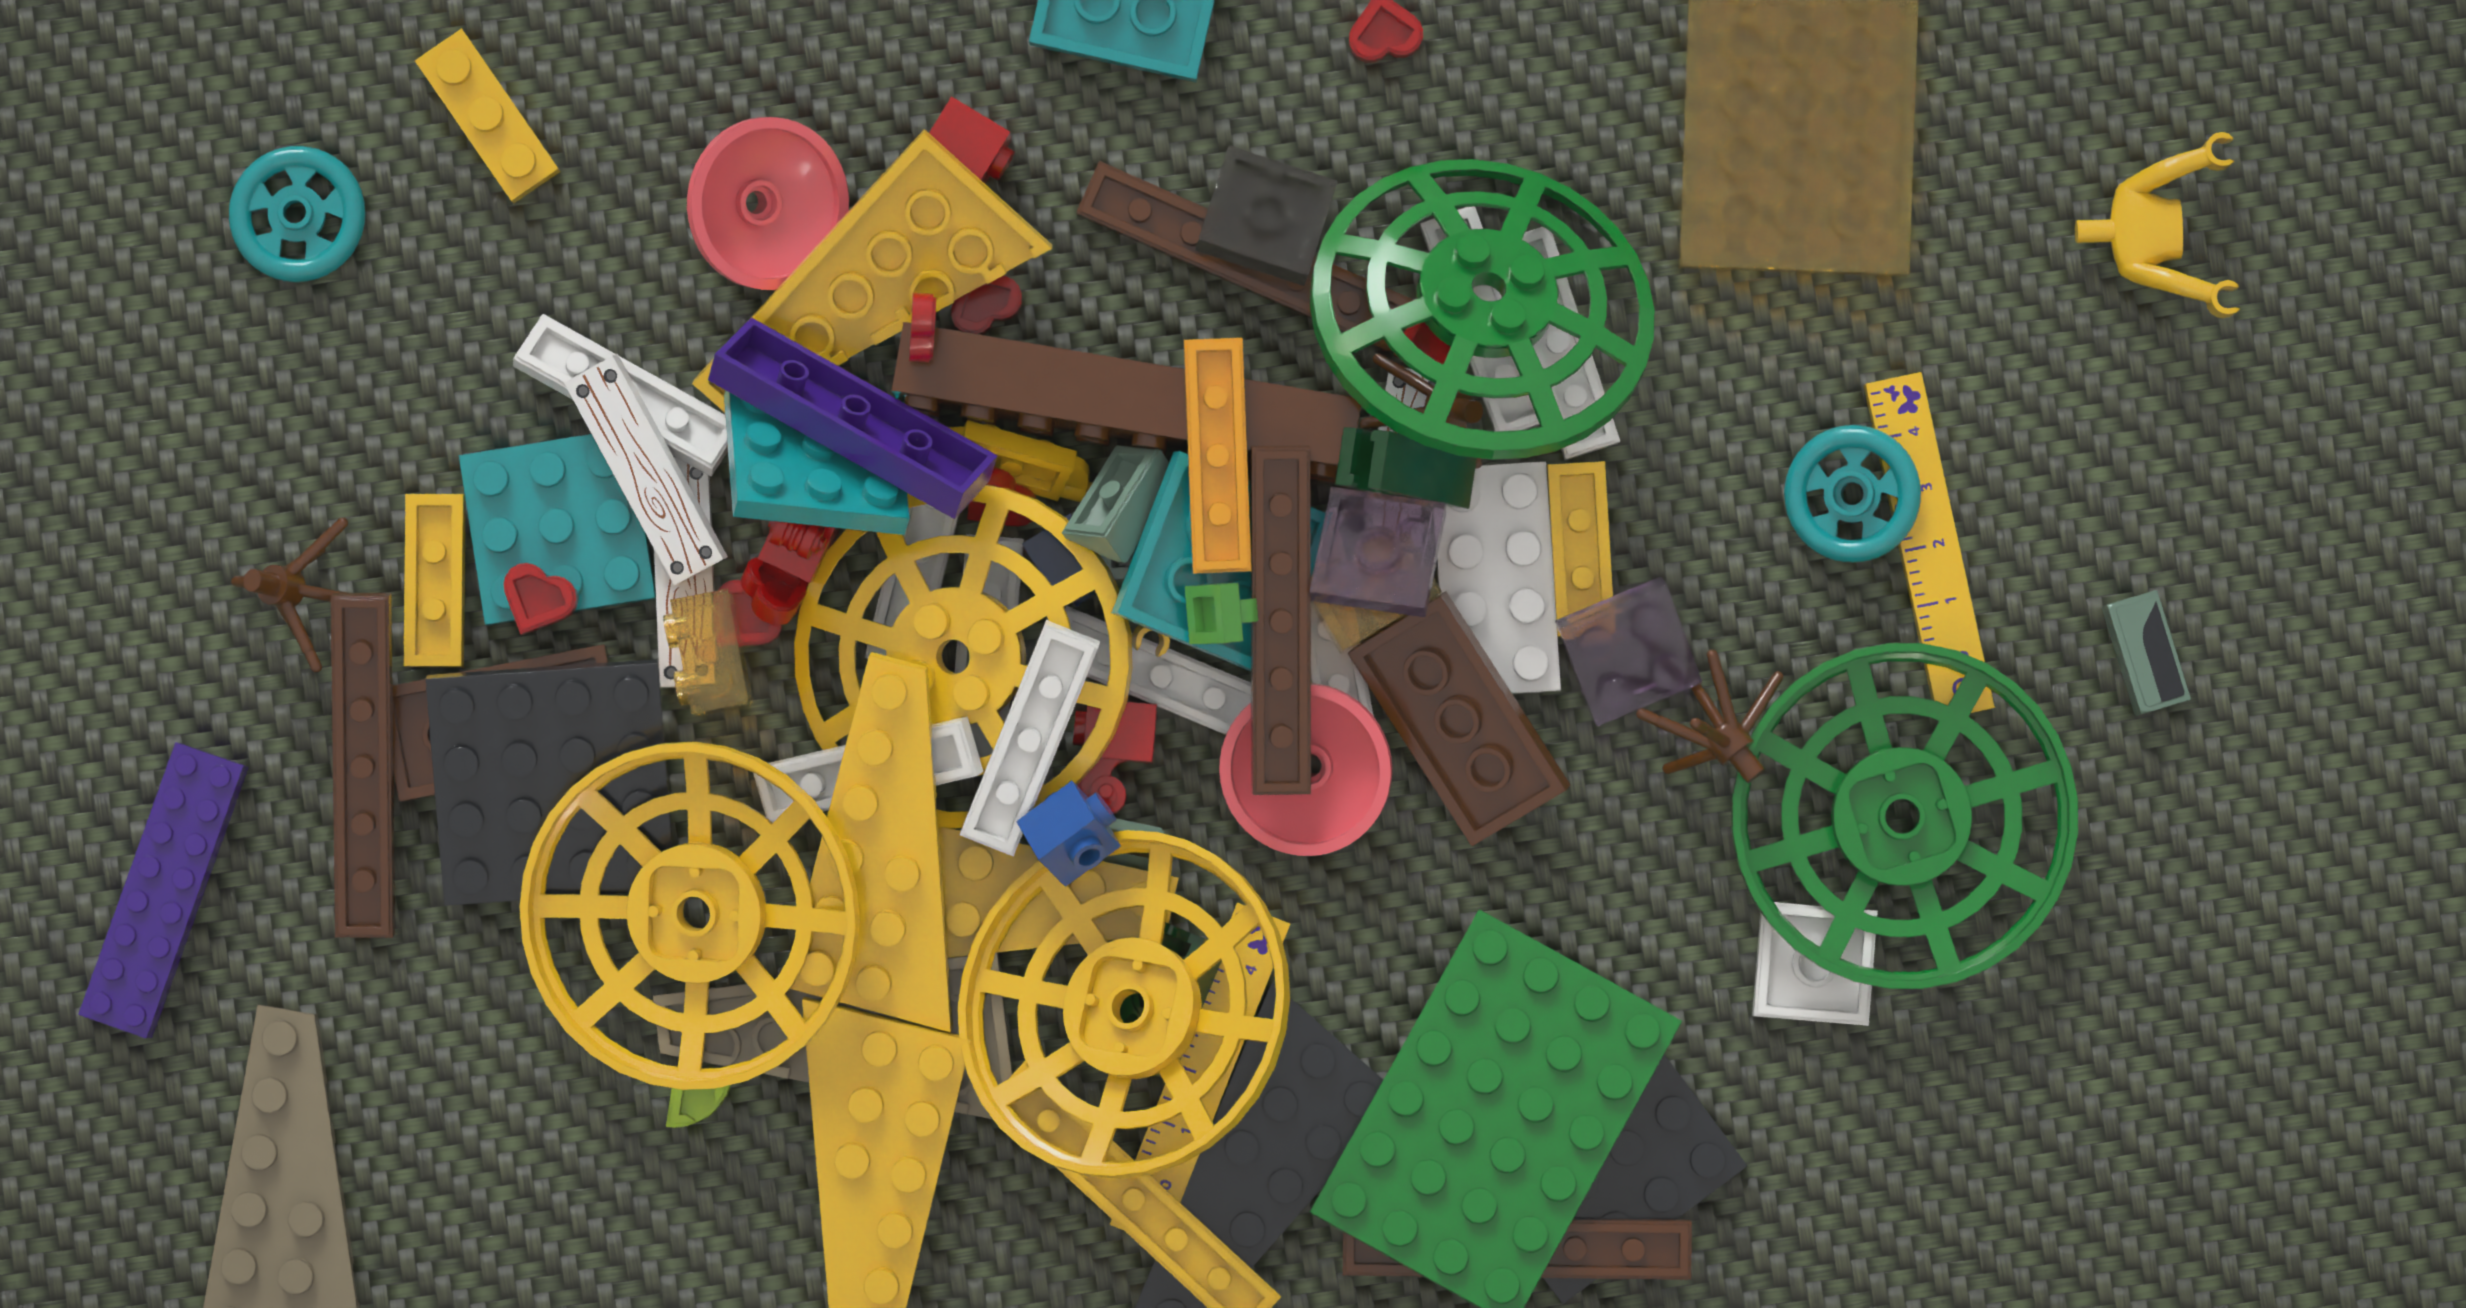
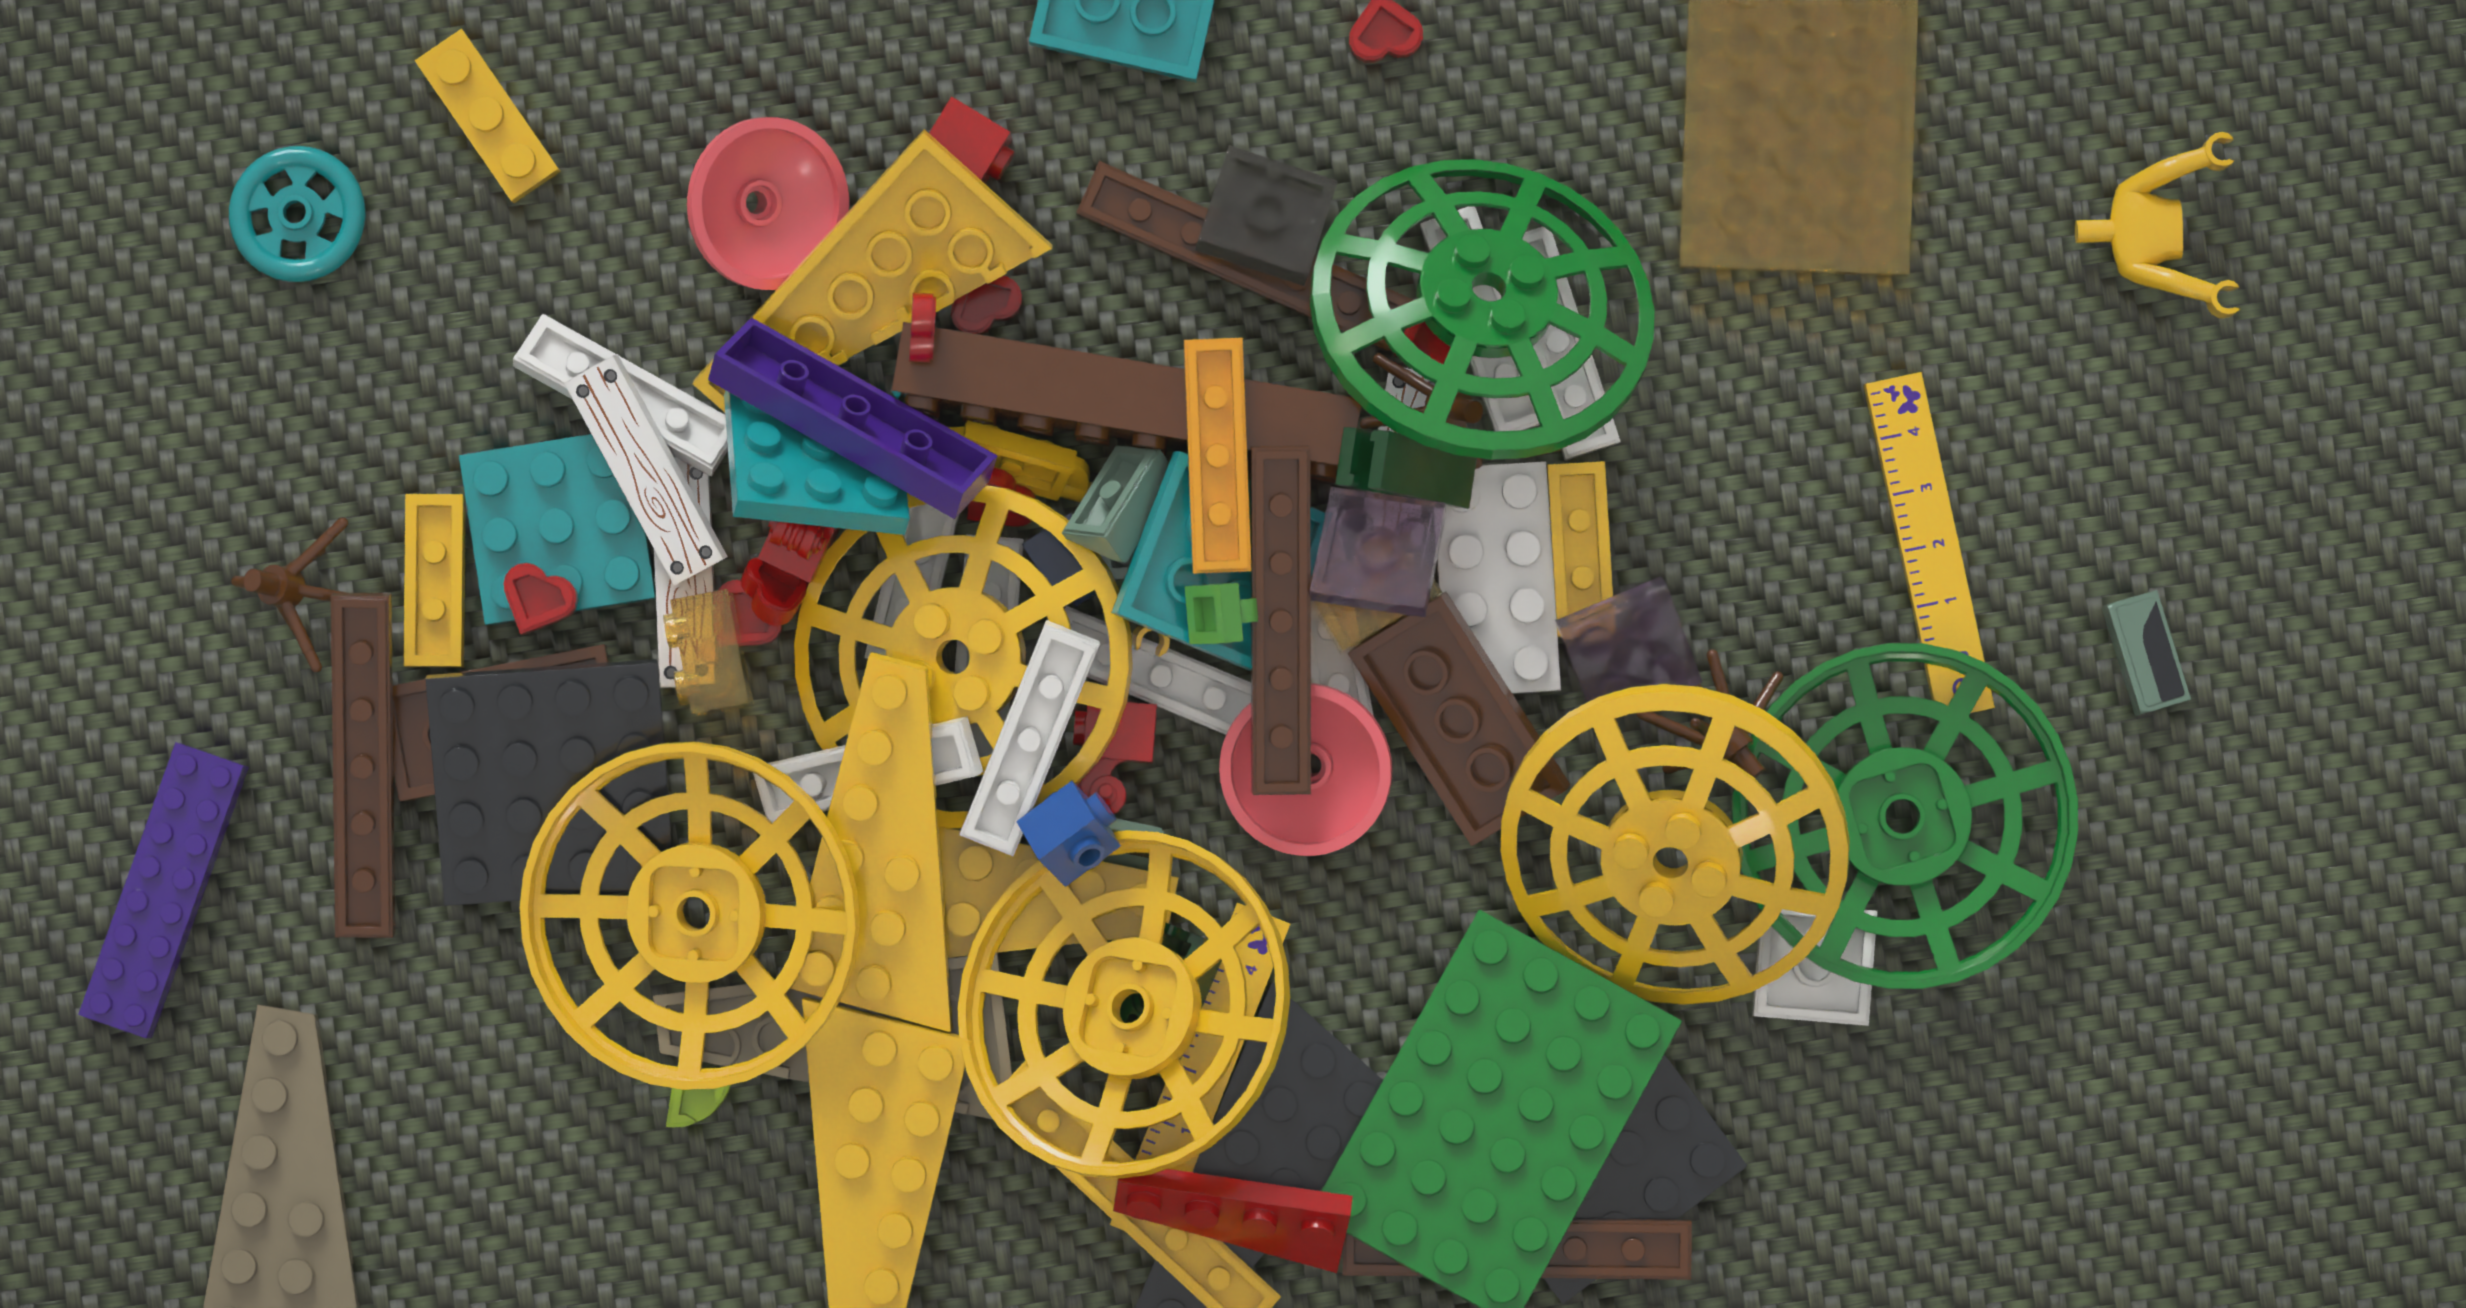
teal plate [1784,425,1921,563] -> none
none -> red wing [1113,1169,1353,1273]
none -> yellow dish [1501,684,1850,1005]

